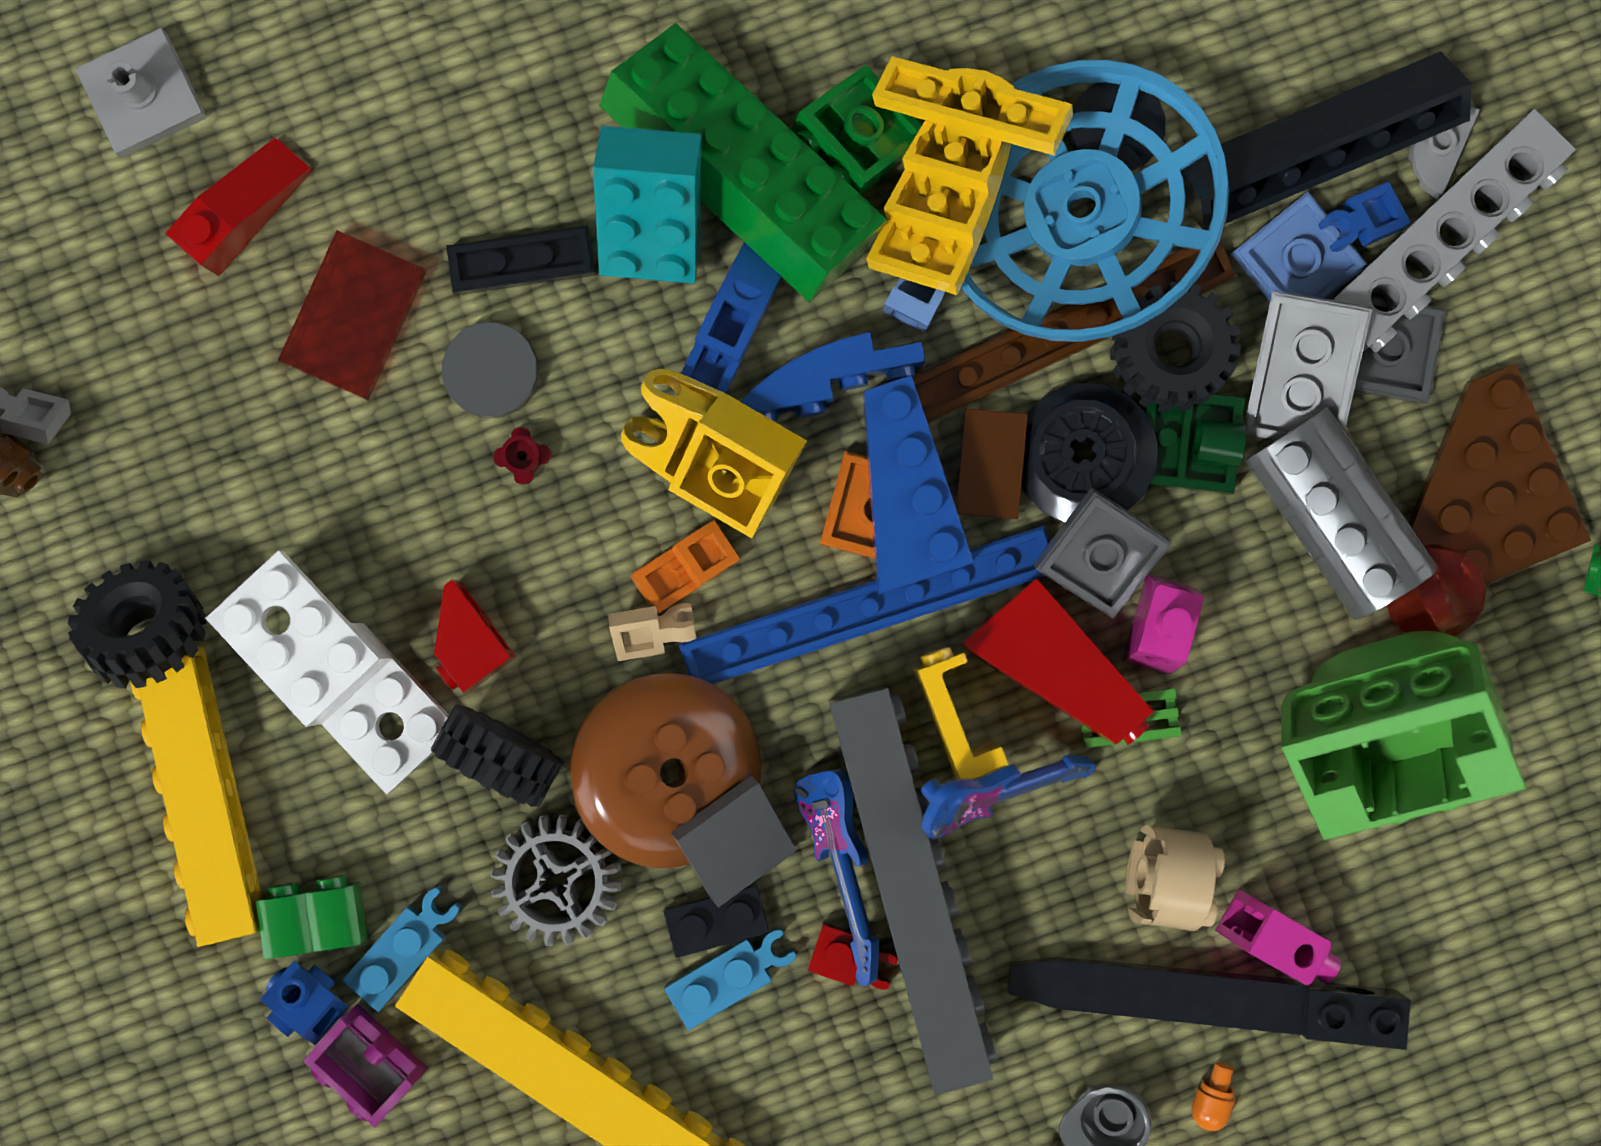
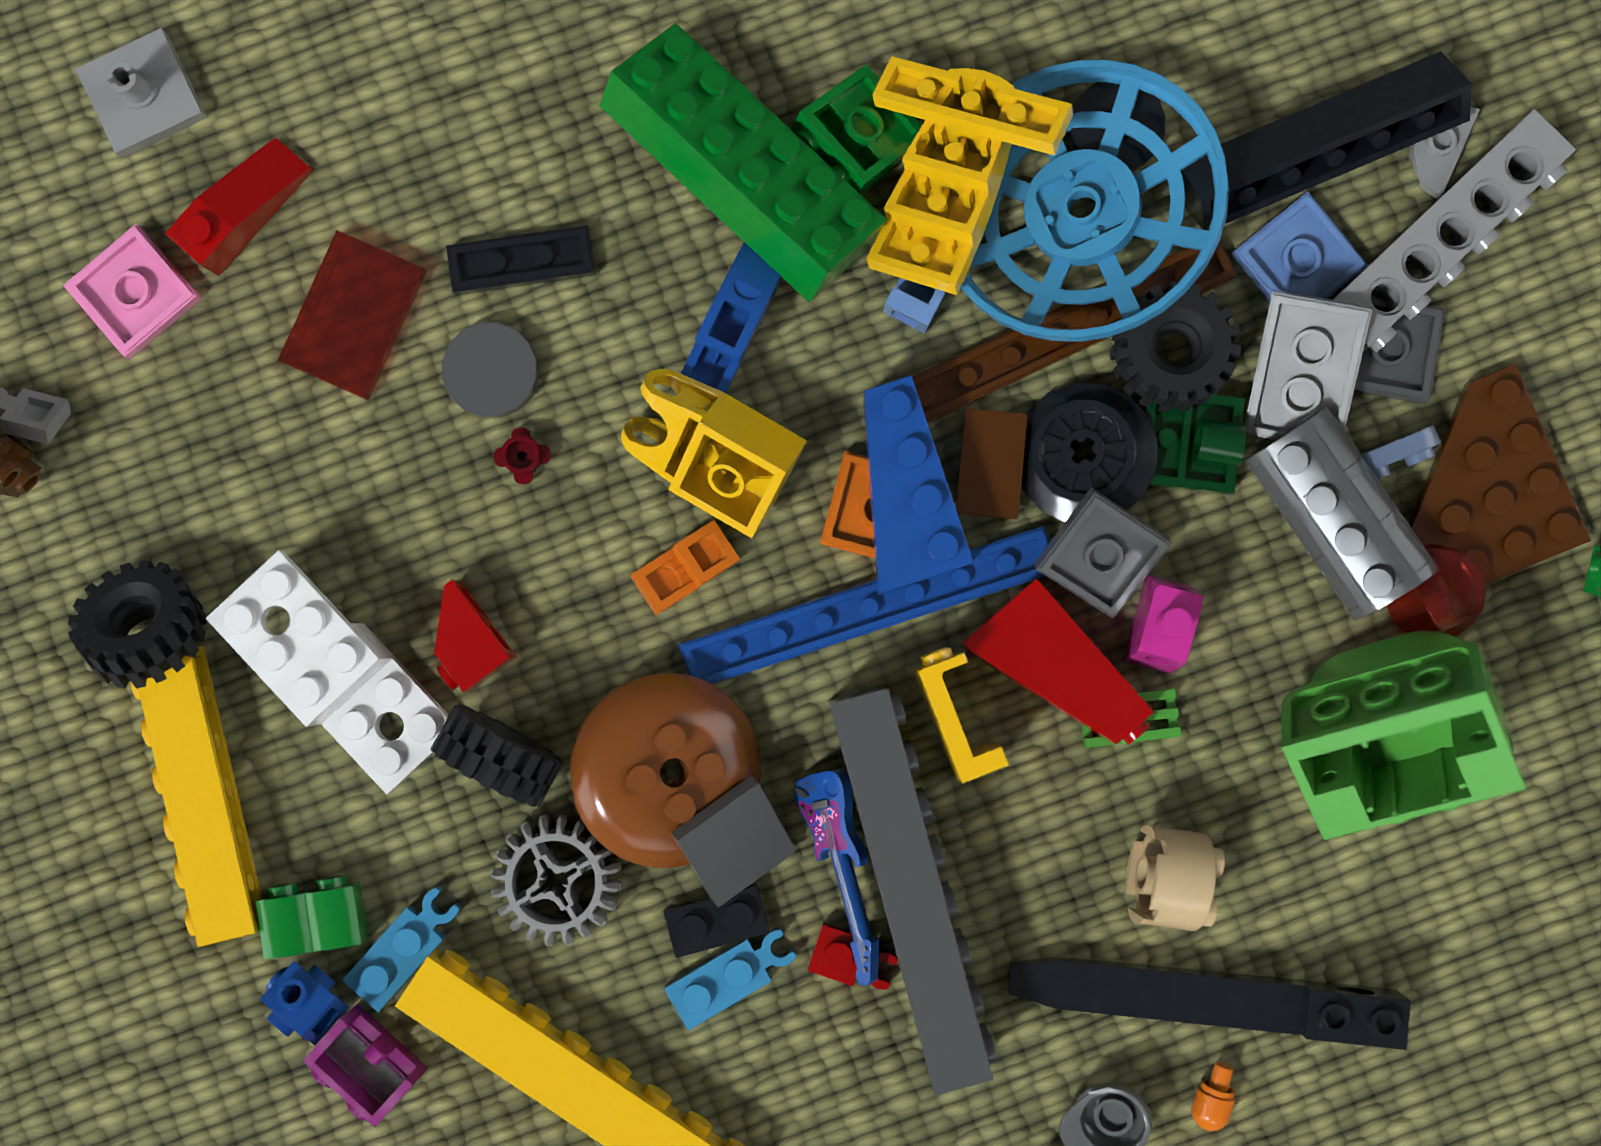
teal brick [593,126,701,284] -> none
tan plate [608,603,696,661] -> none
blue slope [741,332,925,422] -> none
blue piece [921,755,1096,839] -> none
dark pink torso [1215,889,1341,986] -> none
blue plate [1318,182,1411,252] -> none
none -> bright pink tile [63,224,202,360]
none -> sand blue plate [1361,425,1441,479]

